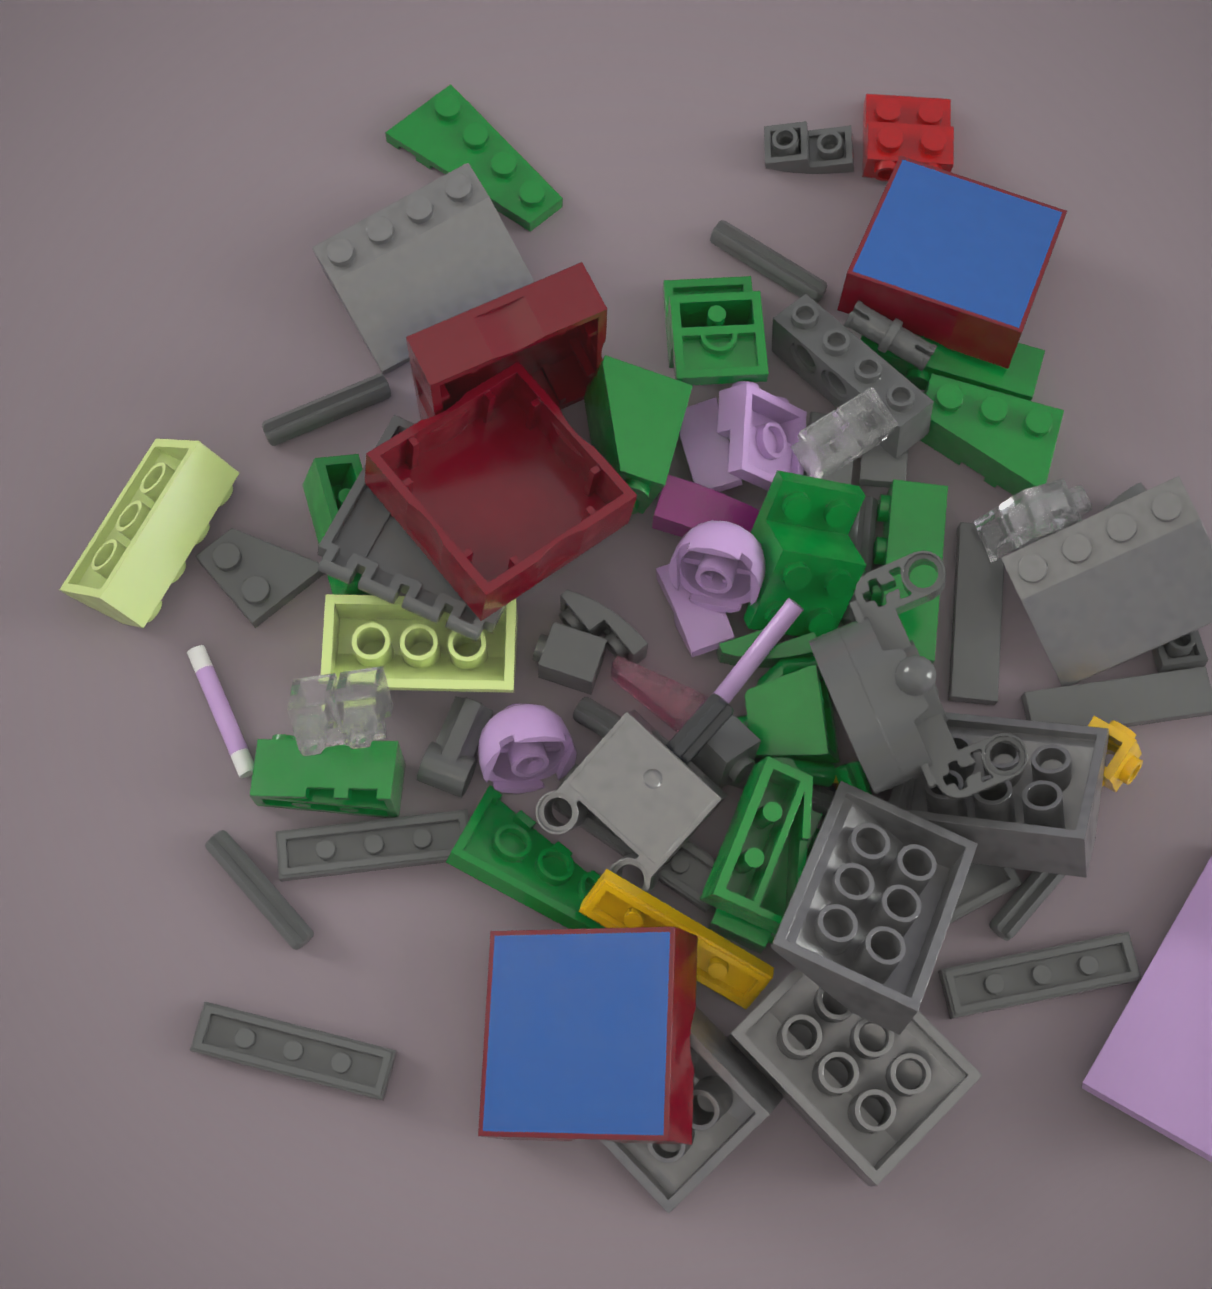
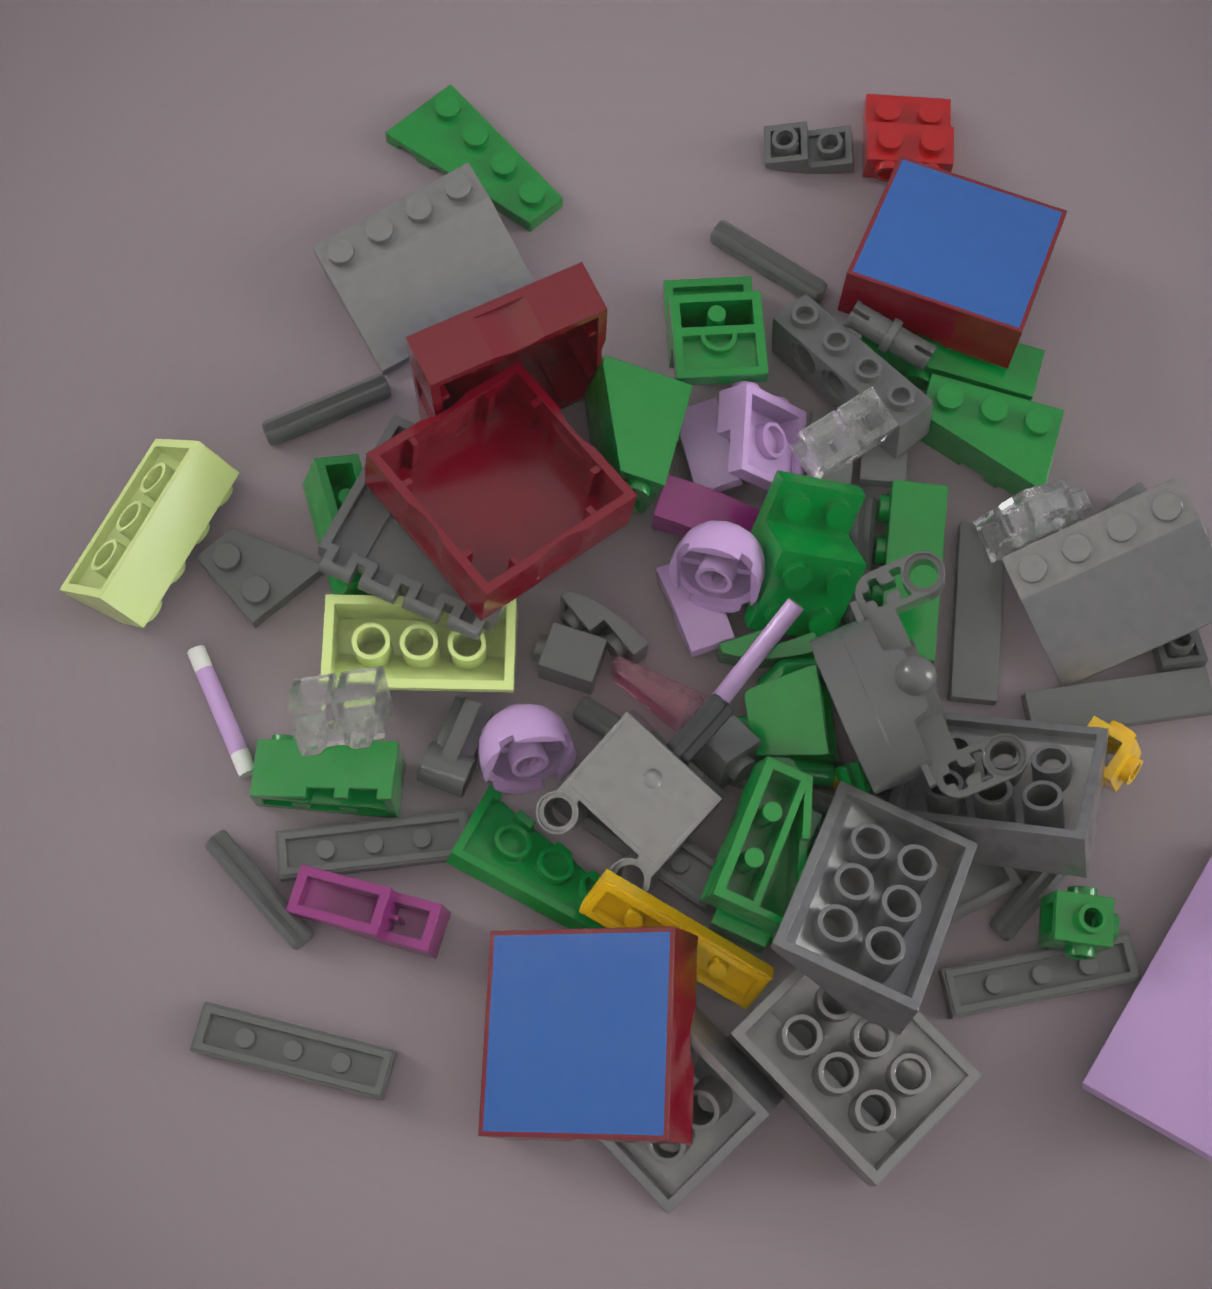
none -> magenta slope [286,864,451,959]
none -> green brick [1038,886,1120,960]

